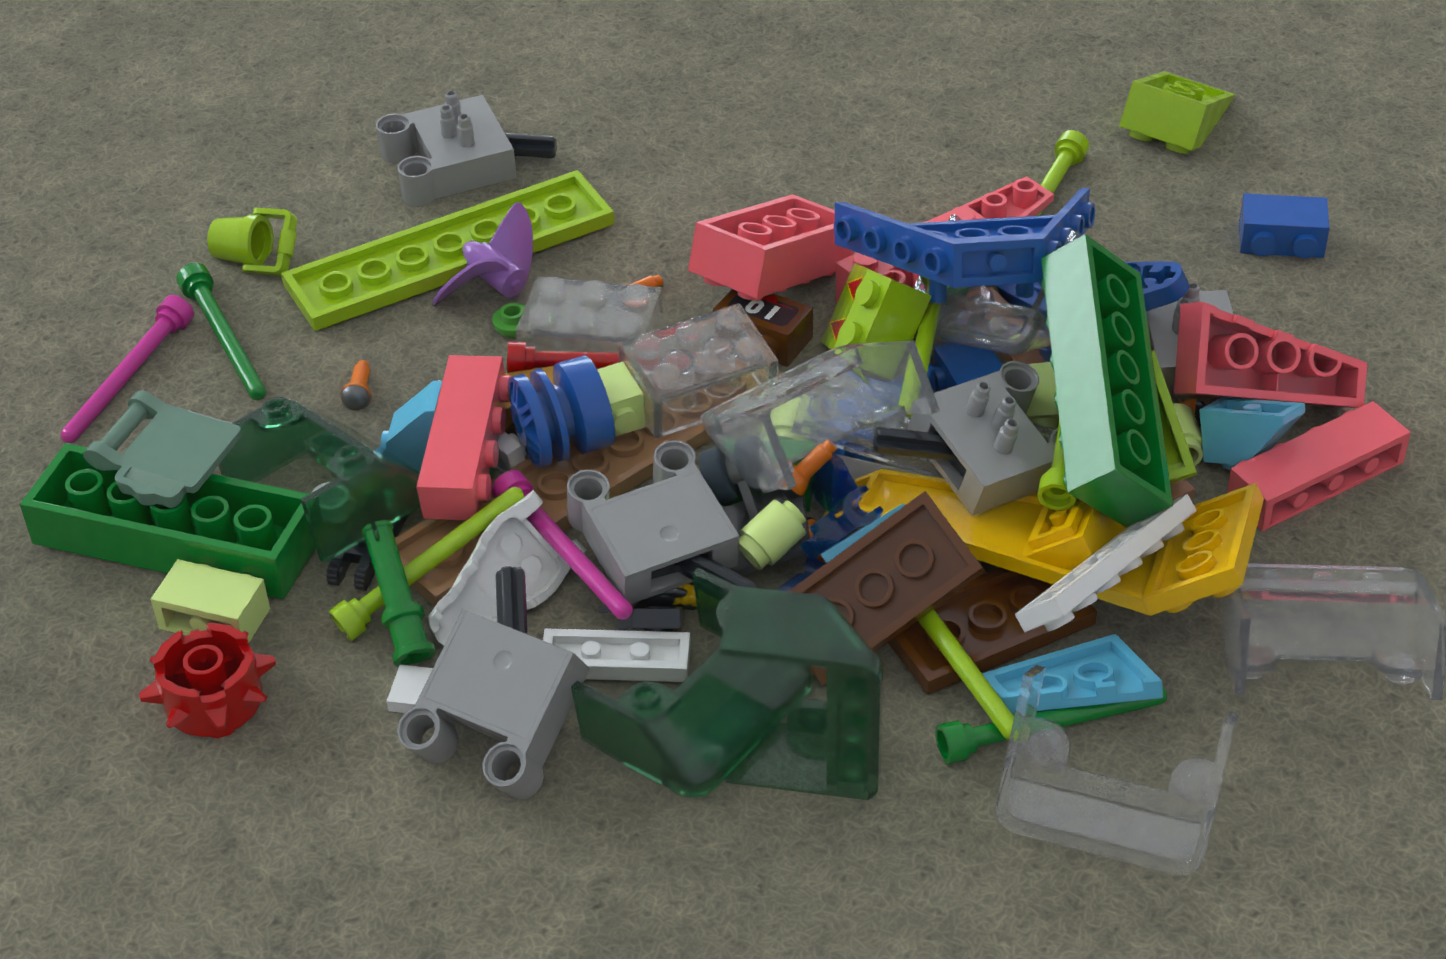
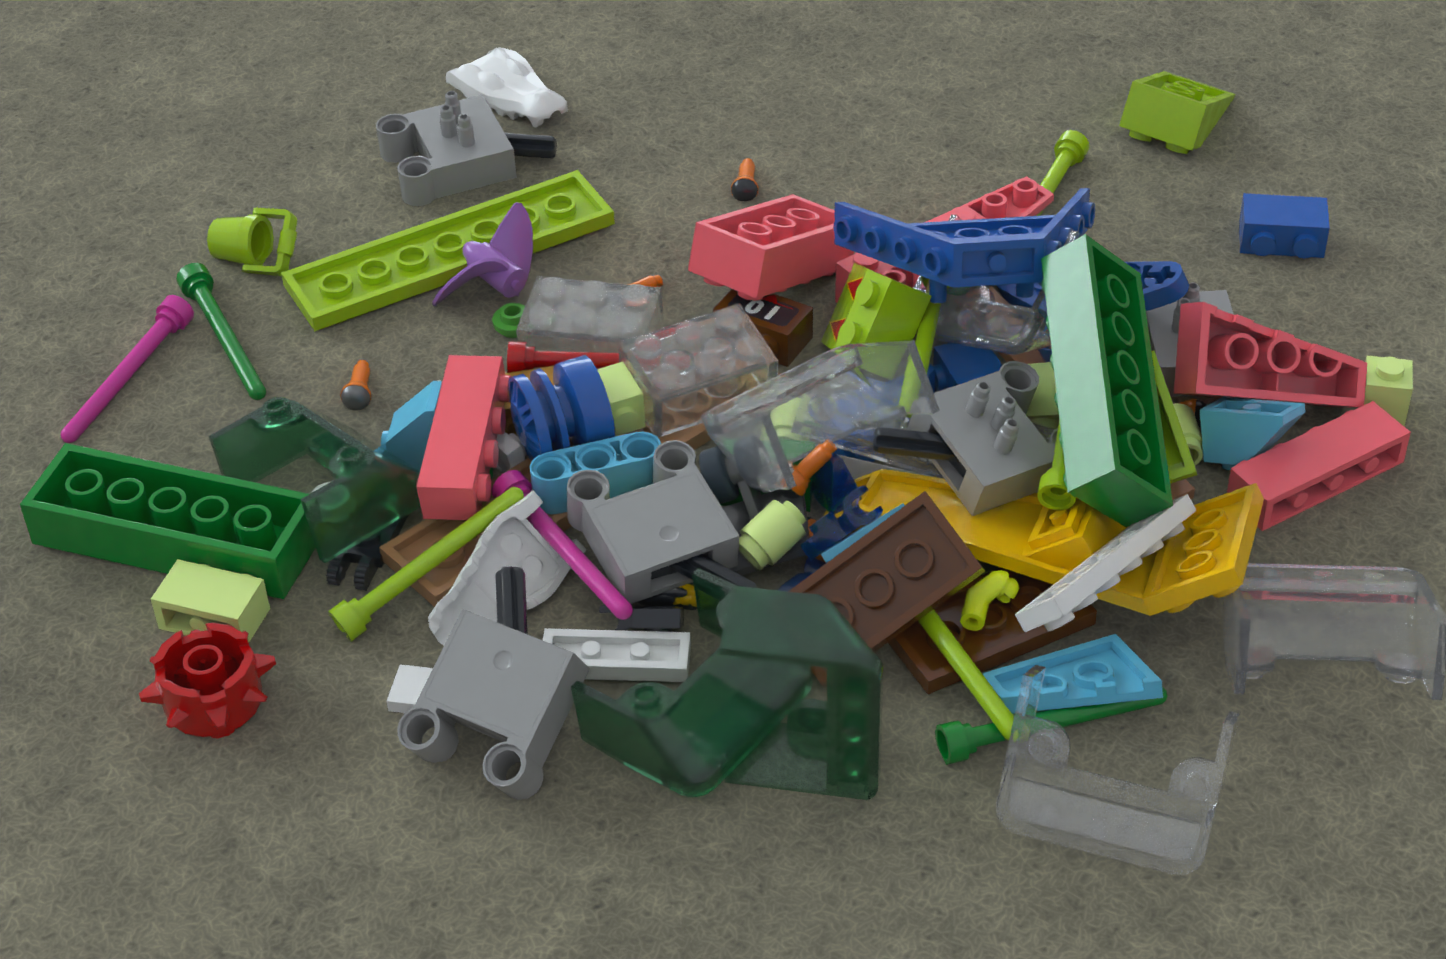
sand green piece [83,390,242,508] -> none
green pin [362,520,436,667] -> none
none -> white animal [446,47,568,128]
none -> medium azure beam [530,431,661,514]
none -> piece [731,158,759,201]
none -> neon yellow arm [960,570,1019,631]
none -> yellowish green brick [1364,356,1413,426]

